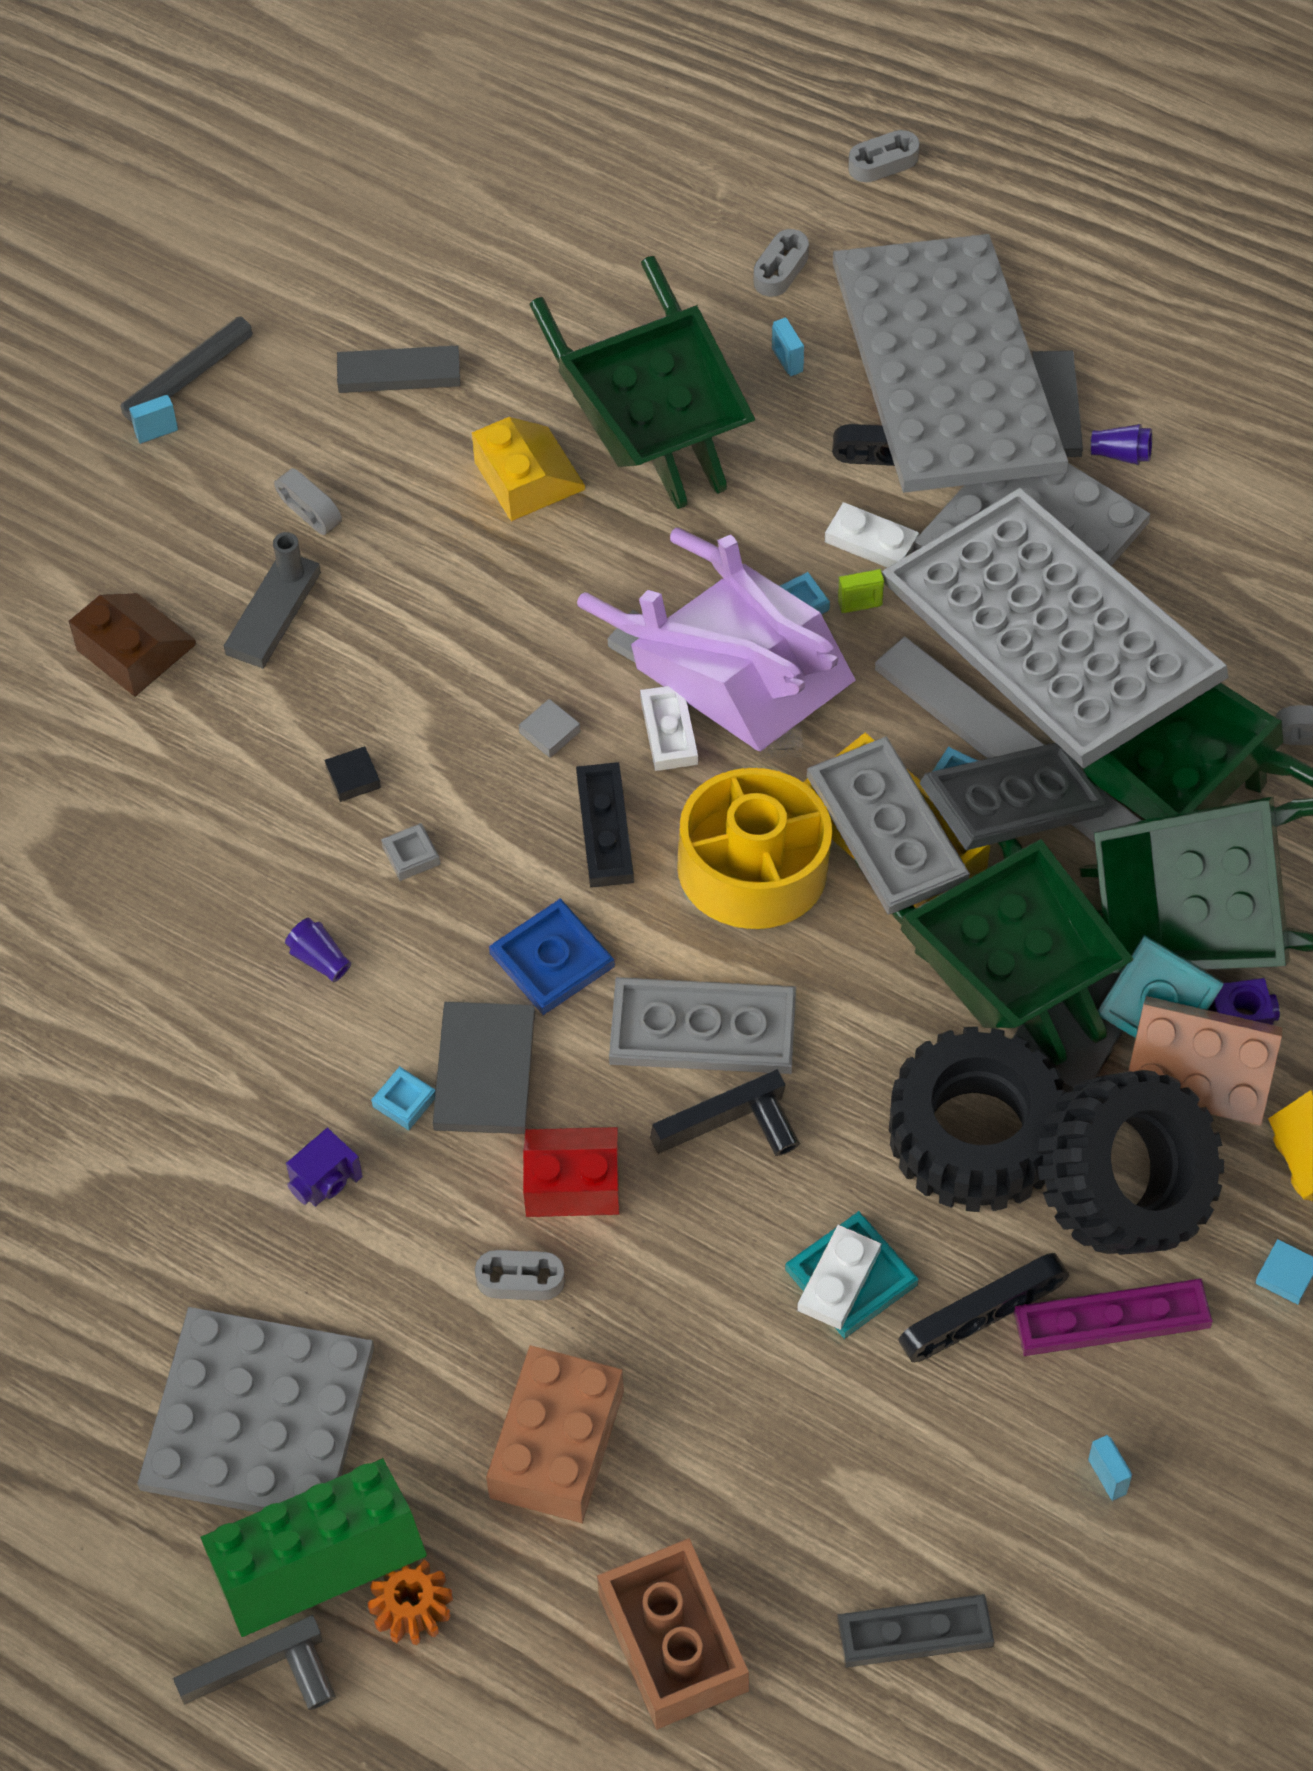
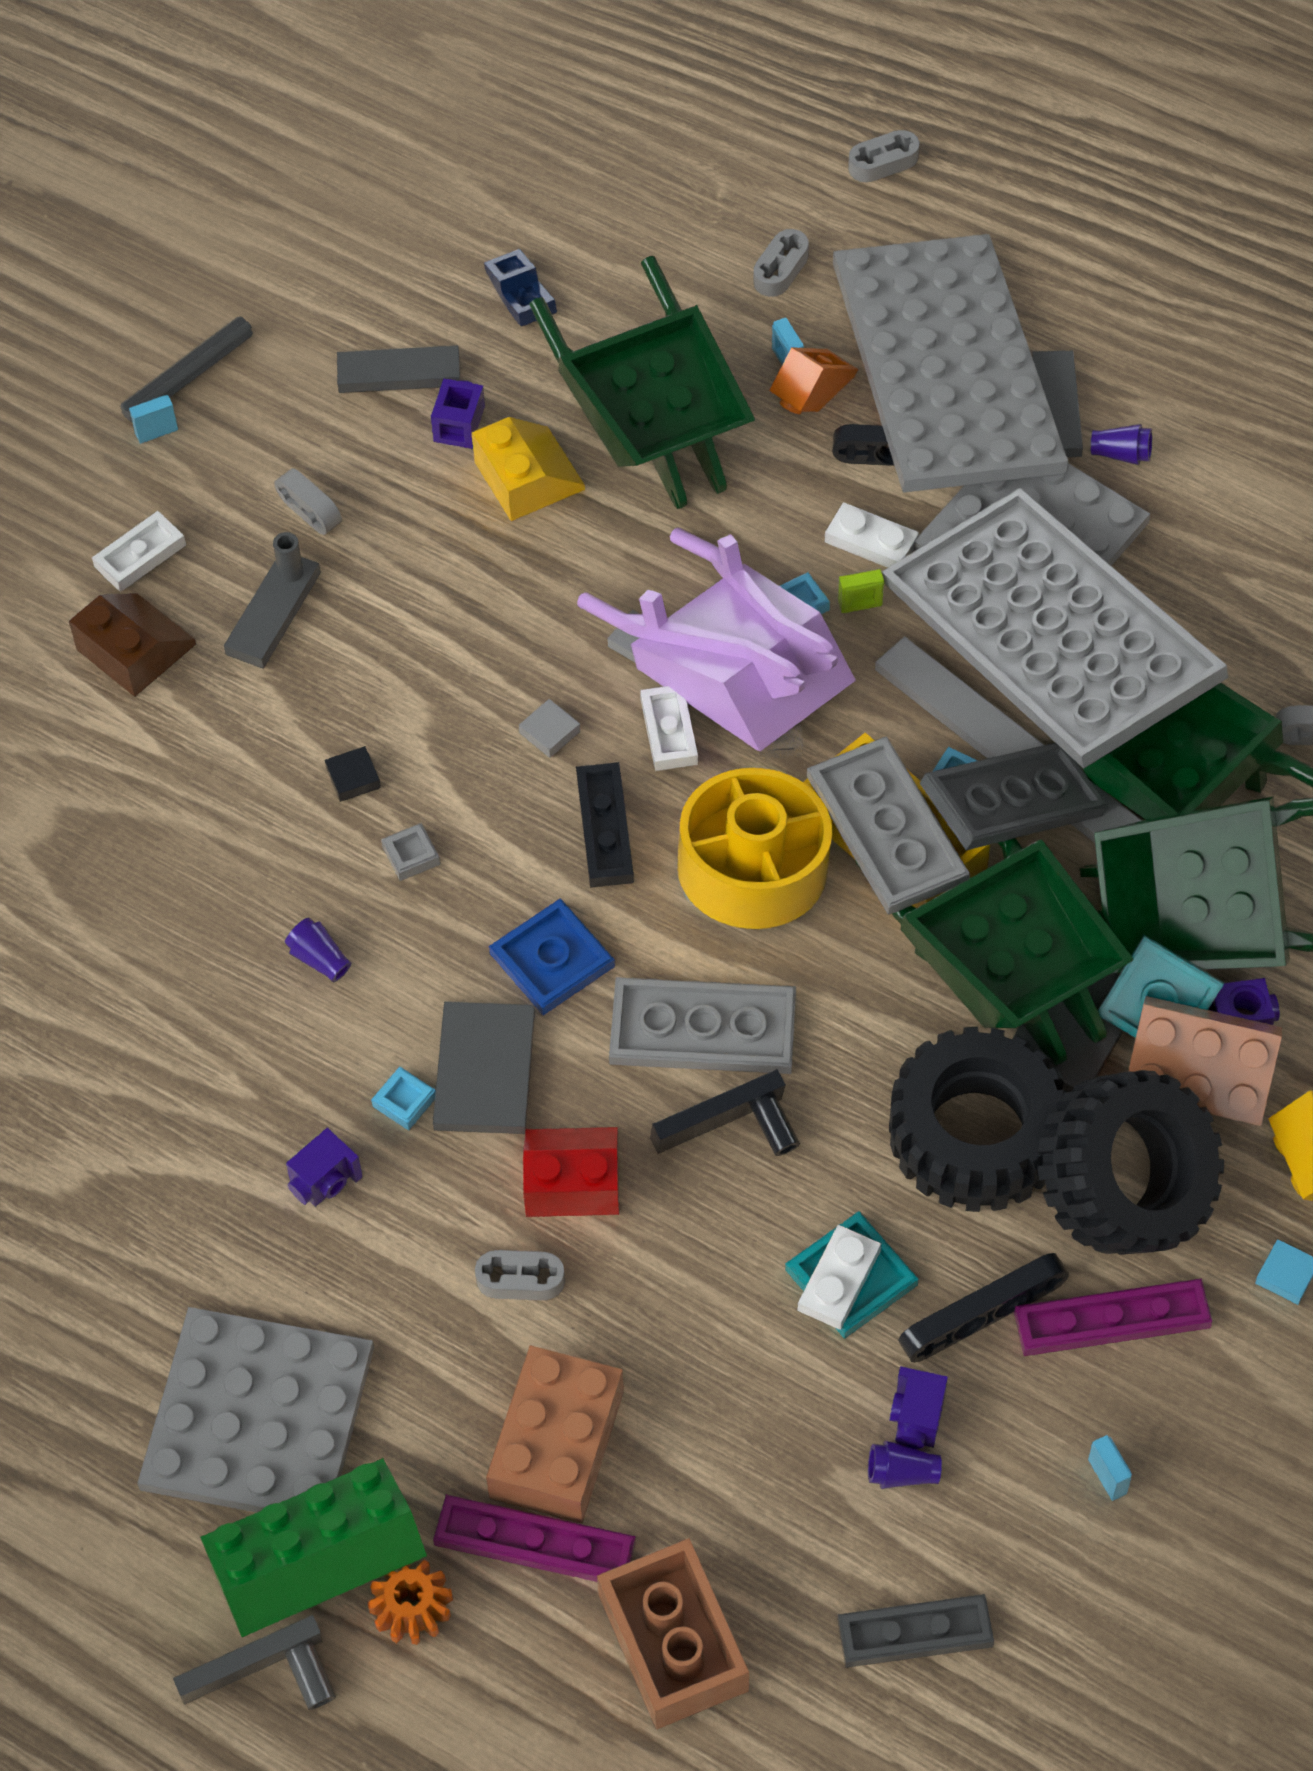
none -> white plate [92,511,186,592]
none -> dark purple brick [431,378,485,449]
none -> magenta tile [433,1494,636,1582]
none -> dark blue slope [484,249,557,327]
none -> orange slope [769,347,859,415]
none -> dark purple cone [868,1440,942,1489]
none -> dark purple brick [889,1366,948,1449]

